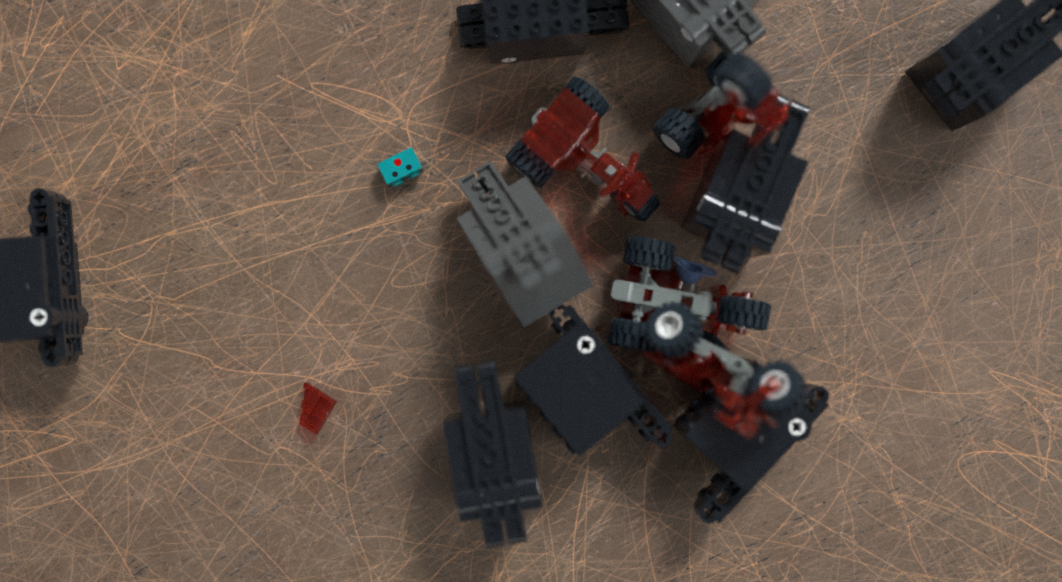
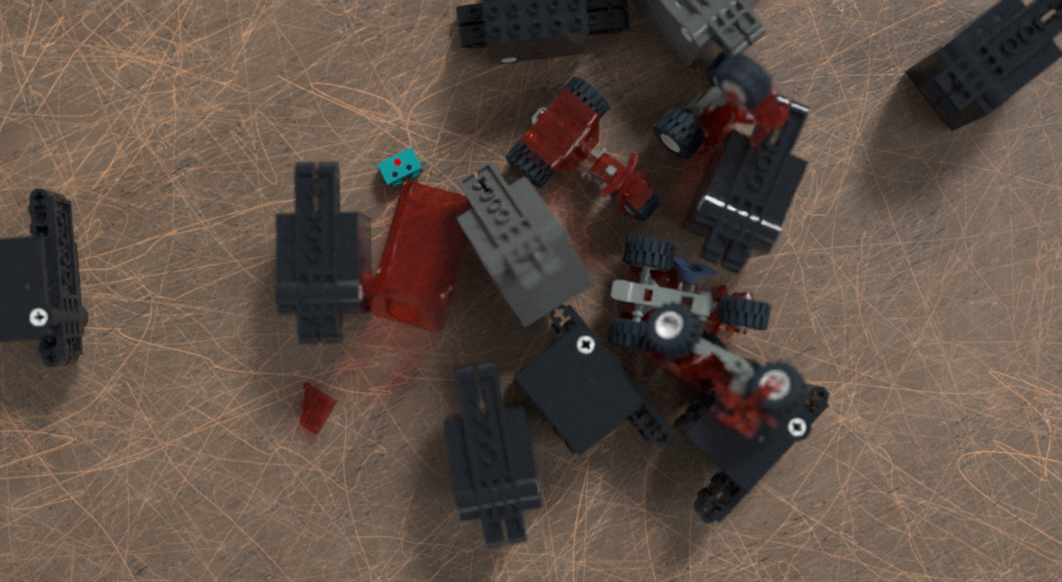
none -> black piece [275,161,373,345]
none -> clear red piece [361,180,473,332]

